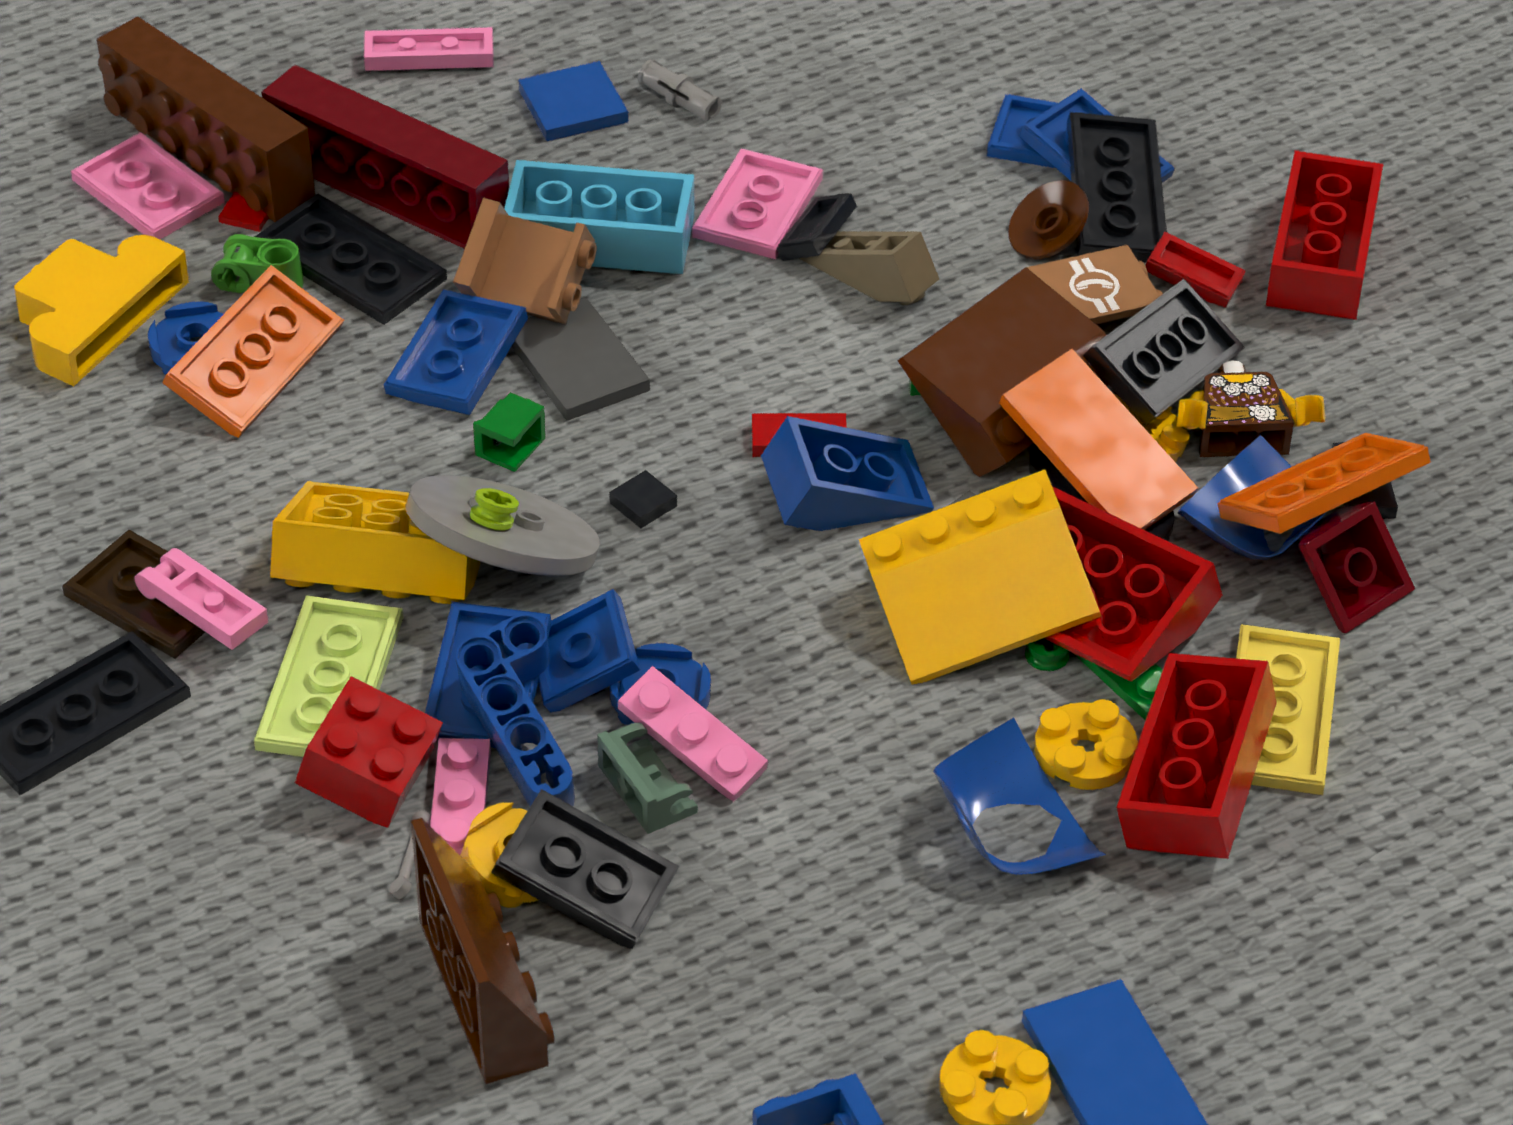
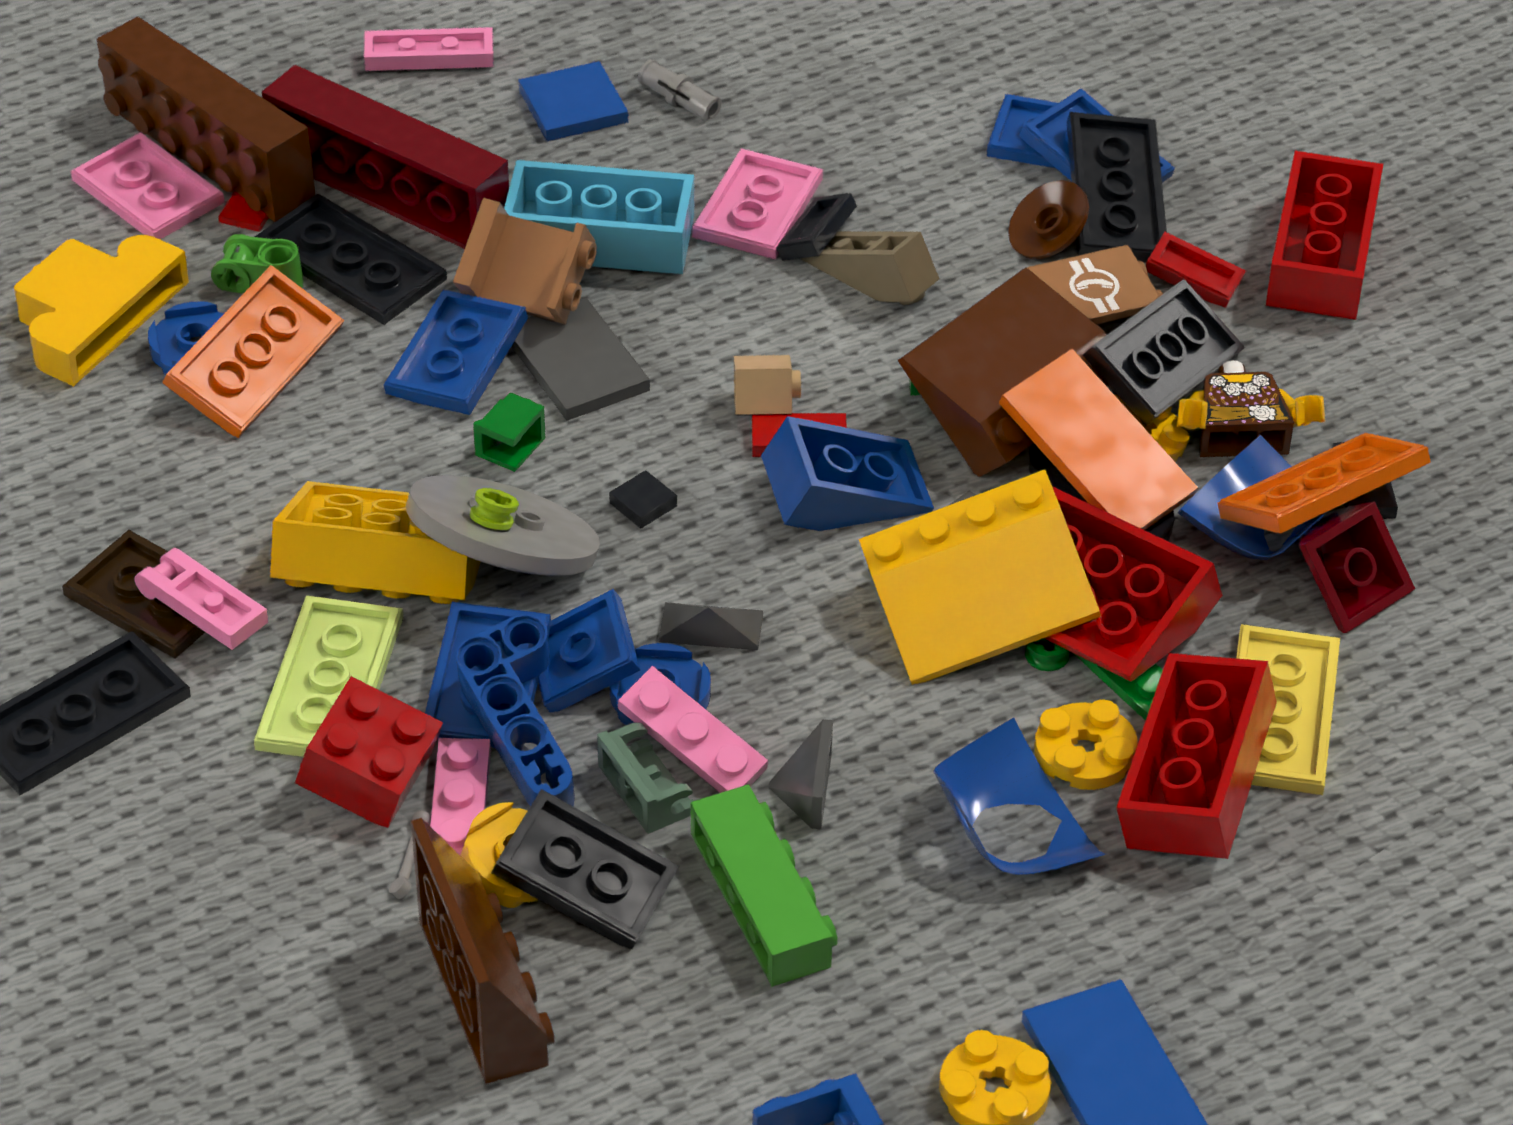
none -> dark grey slope [659,602,763,650]
none -> bright green brick [691,784,837,987]
none -> tan brick [734,355,801,415]
none -> dark grey slope [769,719,833,829]

